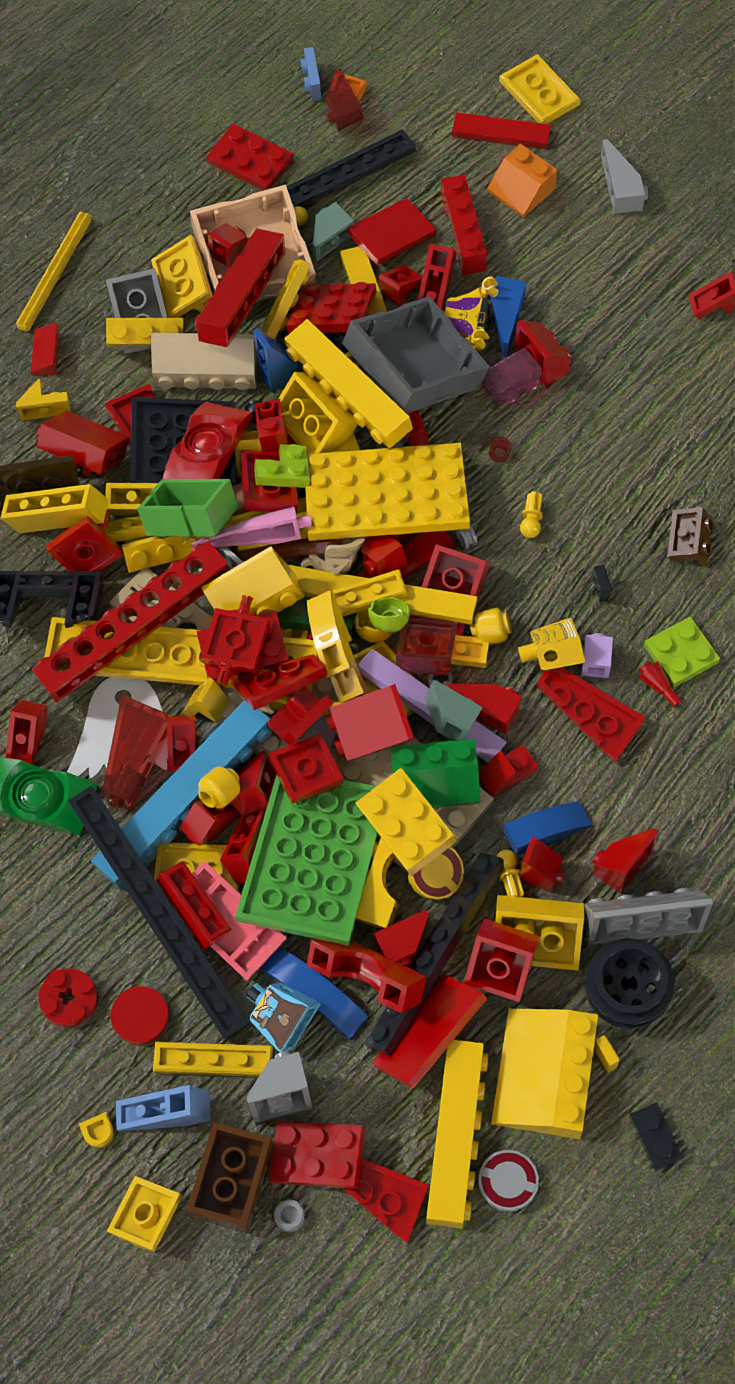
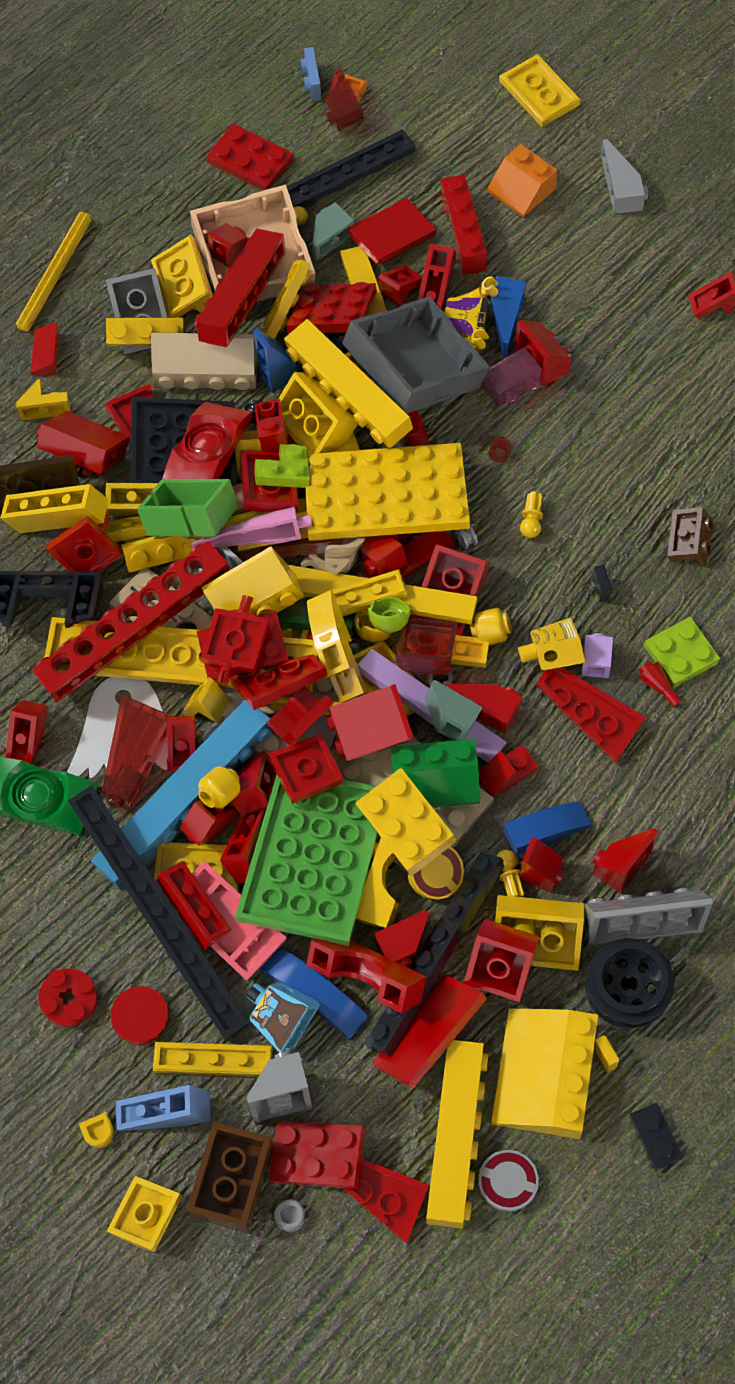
red tile [452,112,551,149] -> none

